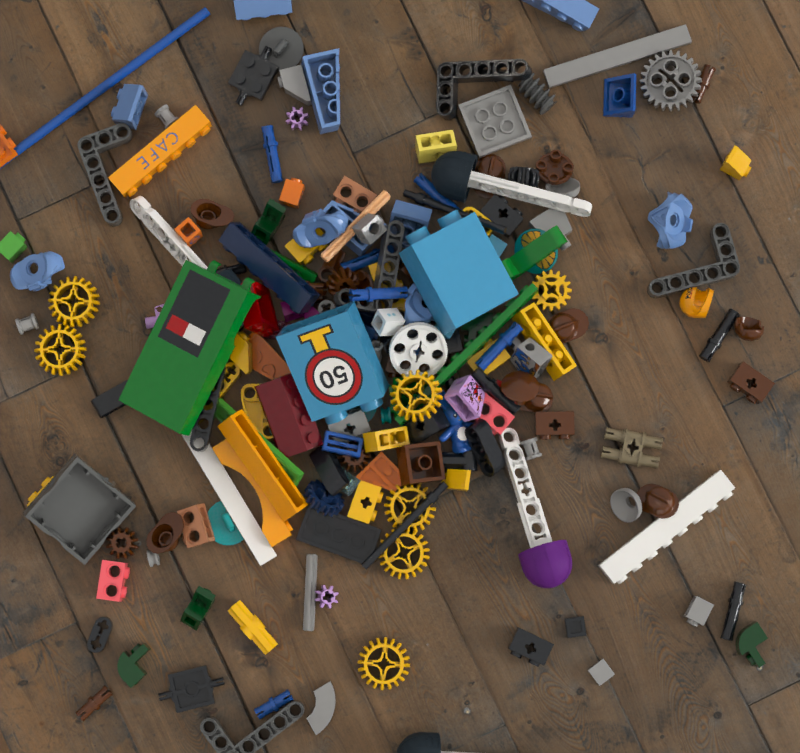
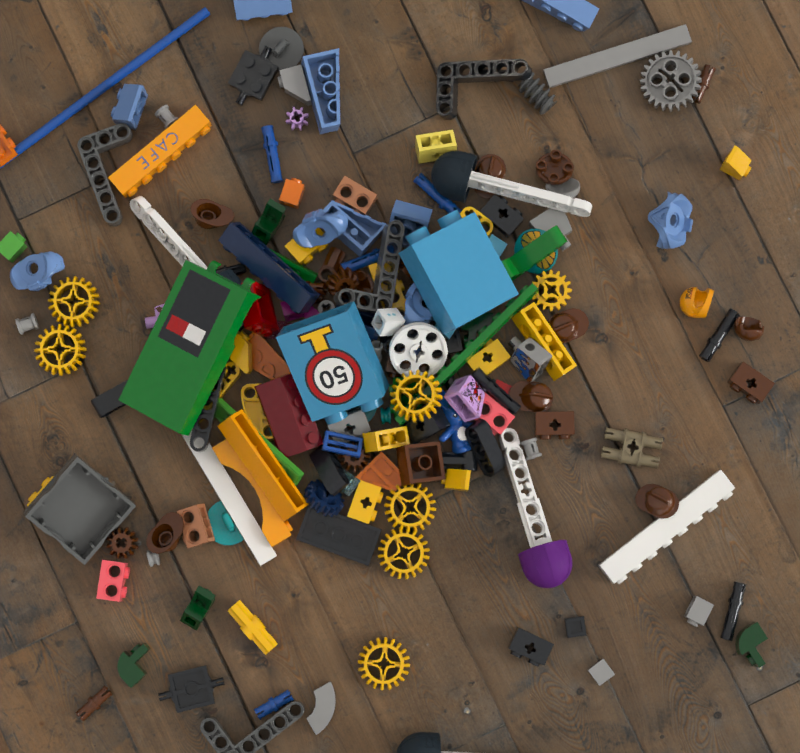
black beam [87,617,113,653] -> none
orange brick [174,217,203,247] -> none
light grey axle [303,554,318,631] -> none
lavender gear [314,585,339,609] -> none
light nougat axle [321,190,391,262] -> none
blue pin [349,286,408,302] -> none
light grey brick [352,213,387,245] -> none
black bar [361,481,448,570] -> none
black bar [403,189,507,234] -> none
light grey plate [458,85,532,158] -> none
blue pin [475,321,523,371] -> none
reddish brown dish [500,371,540,405] -> none
black gear [508,166,540,188] -> none
blue slope [603,73,636,118] -> none
light grey piece [610,488,642,523] -> none
dark grey beam [647,223,740,298] -> none

